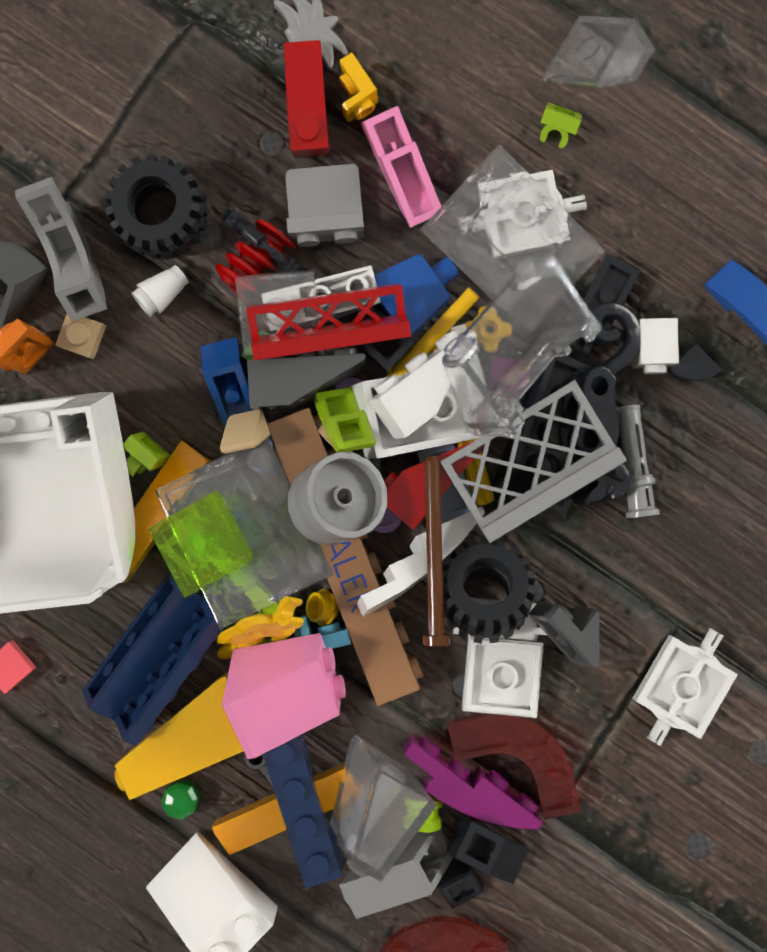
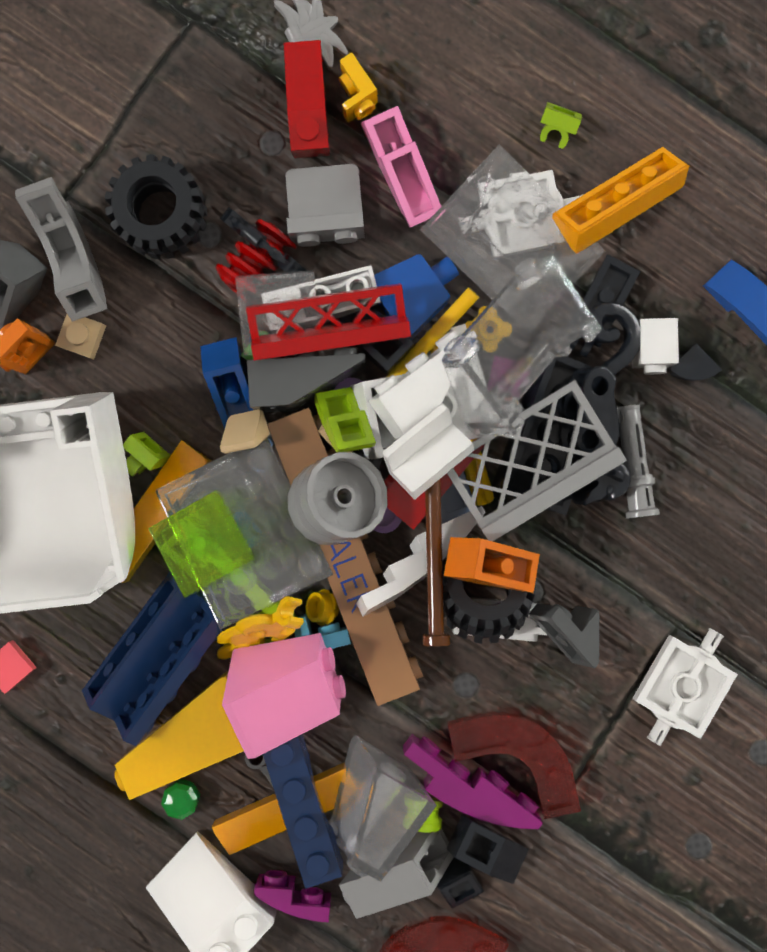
white cone [131,265,189,317] -> none
white plate [462,635,544,718] -> none
clear slope [542,16,655,88] -> none
none -> magenta slope [254,870,331,923]
none -> white panel [382,404,474,500]
none -> orange slope [444,537,540,593]
none -> light orange slope [552,147,689,254]

